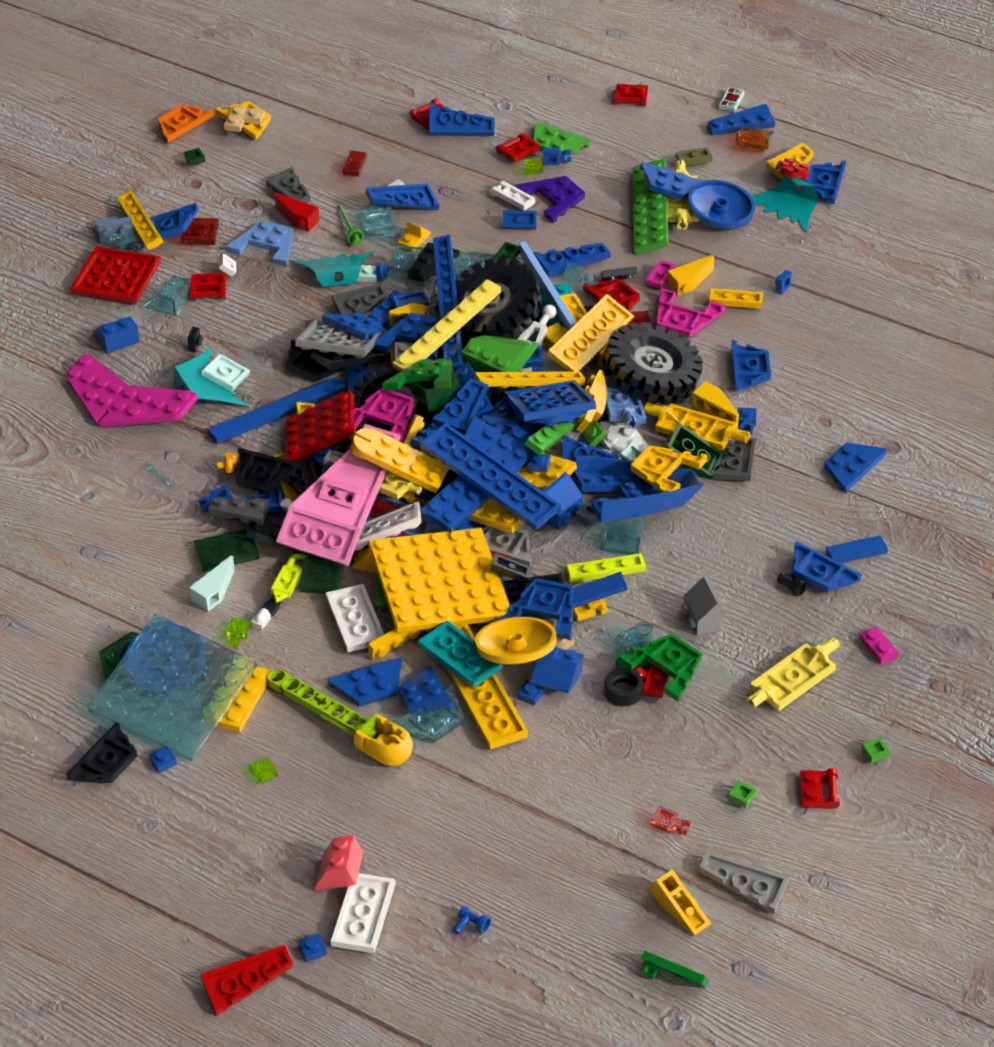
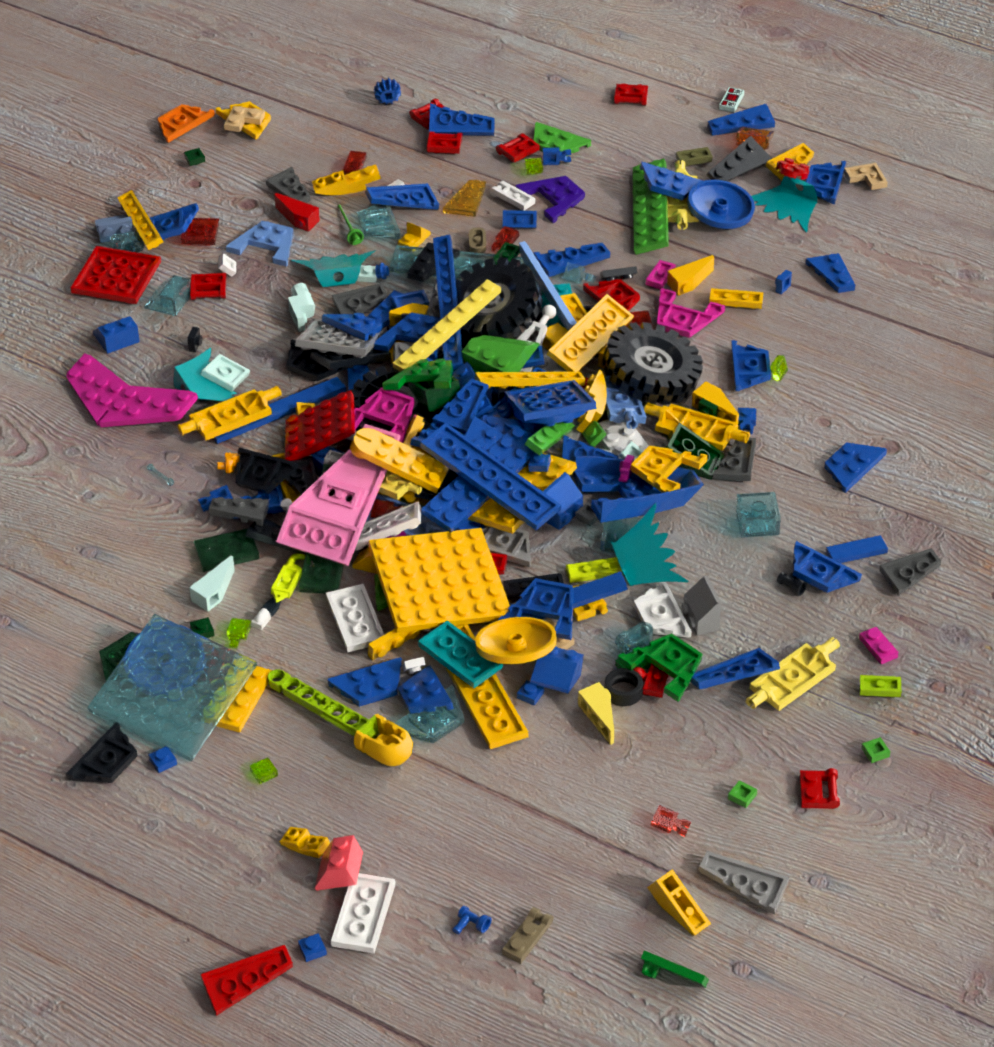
black plate [490,553,531,584] -> none
none -> yellow plate [177,386,282,440]
none -> dark green plate [189,617,215,640]
none -> yellow slope [279,827,330,858]
none -> light aqua plate [288,283,315,332]
none -> yellow slope [311,164,381,195]
none -> blue gear [374,77,401,105]
none -> white plate [402,657,426,674]
none -> red plate [427,131,463,154]
none -> clear yellow wing [443,180,486,217]
none -> dark tan plate [469,227,486,255]
none -> clear red plate [491,226,520,251]
none -> dark tan plate [502,907,554,964]
none -> light yellow slope [578,682,614,745]
none -> teal piece [611,503,689,586]
none -> magenta plate [619,455,634,482]
none -> white wing [634,582,692,638]
none -> blue wing [690,648,780,689]
none -> dark green plate [698,398,718,417]
none -> black wing [706,136,772,182]
none -> clear light blue brick [736,492,781,537]
none -> clear neon green plate [770,355,788,381]
none -> blue wing [806,253,855,293]
none -> tan plate [844,163,888,190]
none -> lime plate [859,675,902,697]
none -> dark grey wing [879,548,941,596]

